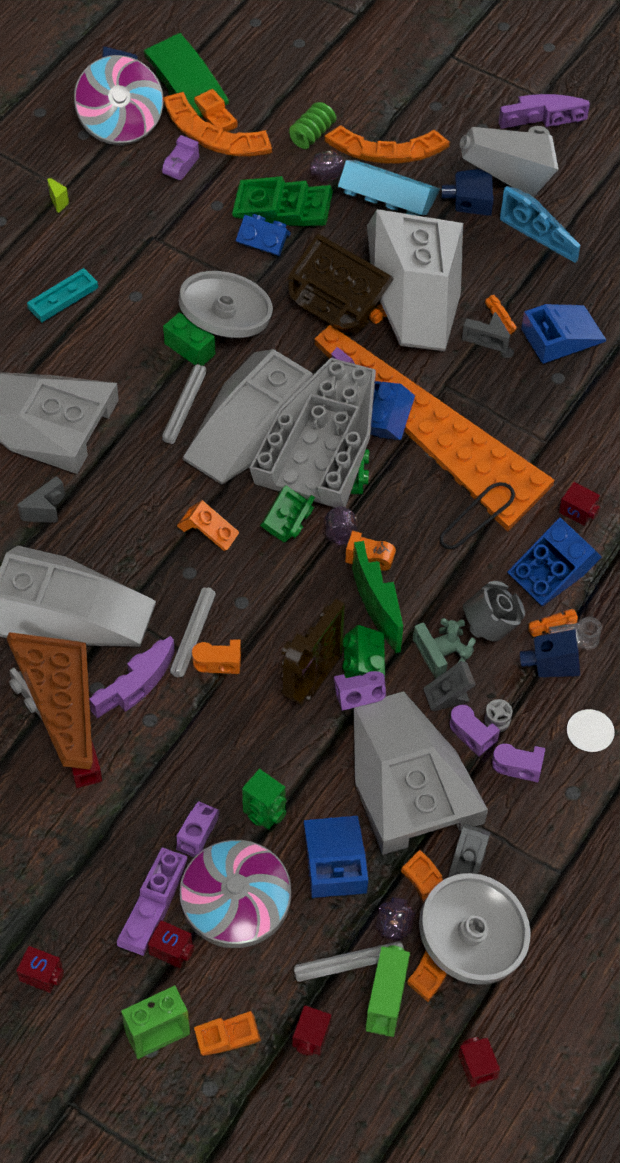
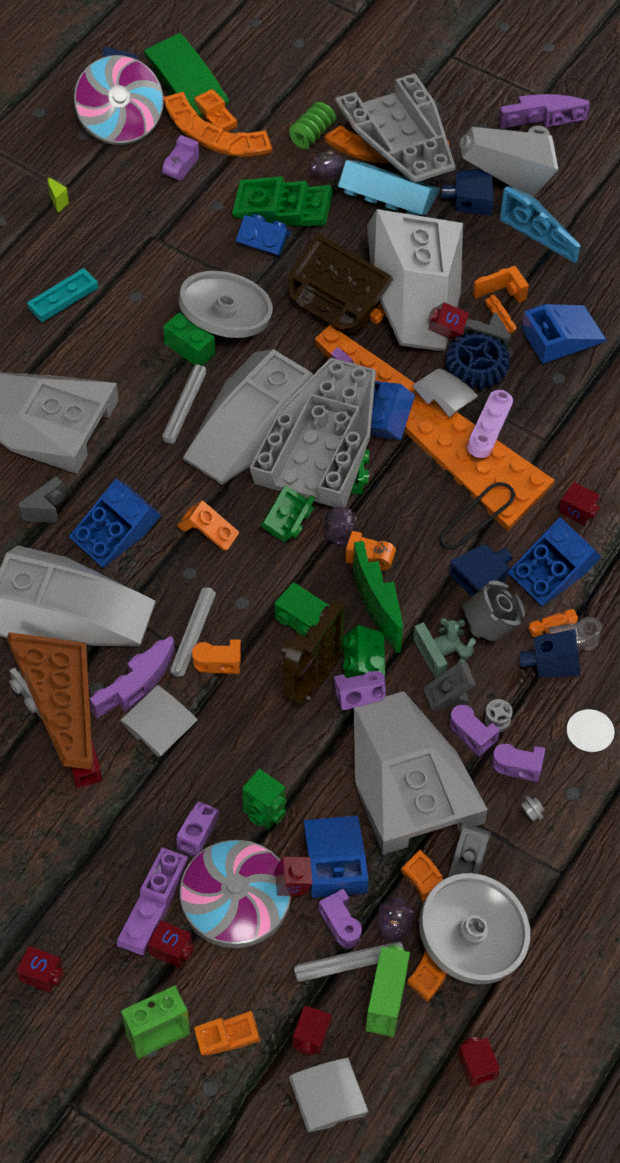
none -> blue slope [69,479,161,568]
none -> light grey slope [120,685,198,757]
none -> green brick [275,582,330,637]
none -> dark red brick [275,857,313,896]
none -> light grey slope [289,1058,368,1133]
none -> medium lavender leg [318,889,362,949]
none -> light grey wedge [335,74,455,183]
none -> light grey slope [413,368,478,417]
none -> dark red brick [428,302,469,340]
none -> dark blue gear [445,331,510,391]
none -> dark blue torso [449,545,512,597]
none -> lavender plate [467,390,513,458]
none -> orange bracket [473,266,529,303]
none -> light grey plate [520,796,545,822]

